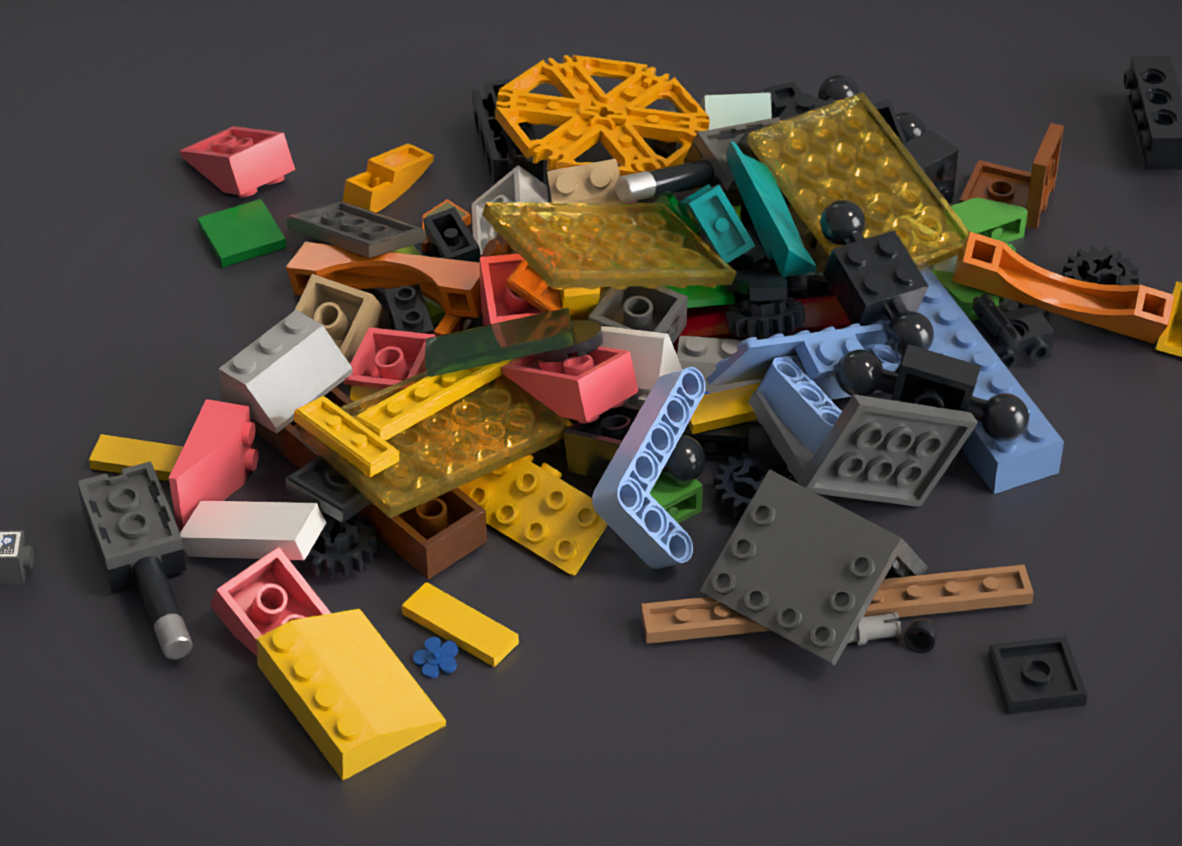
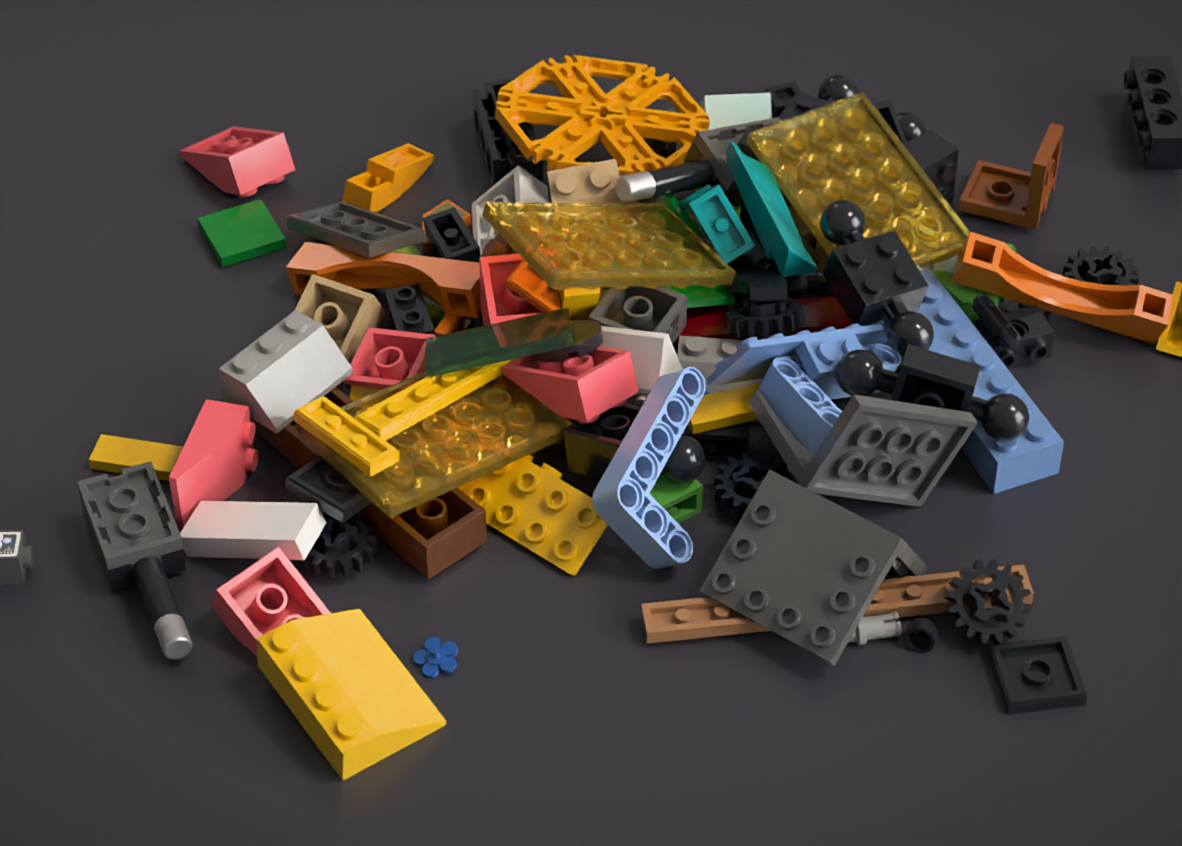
yellow tile [402,582,519,667] -> none
bright green slope [944,197,1028,248] -> none
none -> black gear [944,559,1032,646]

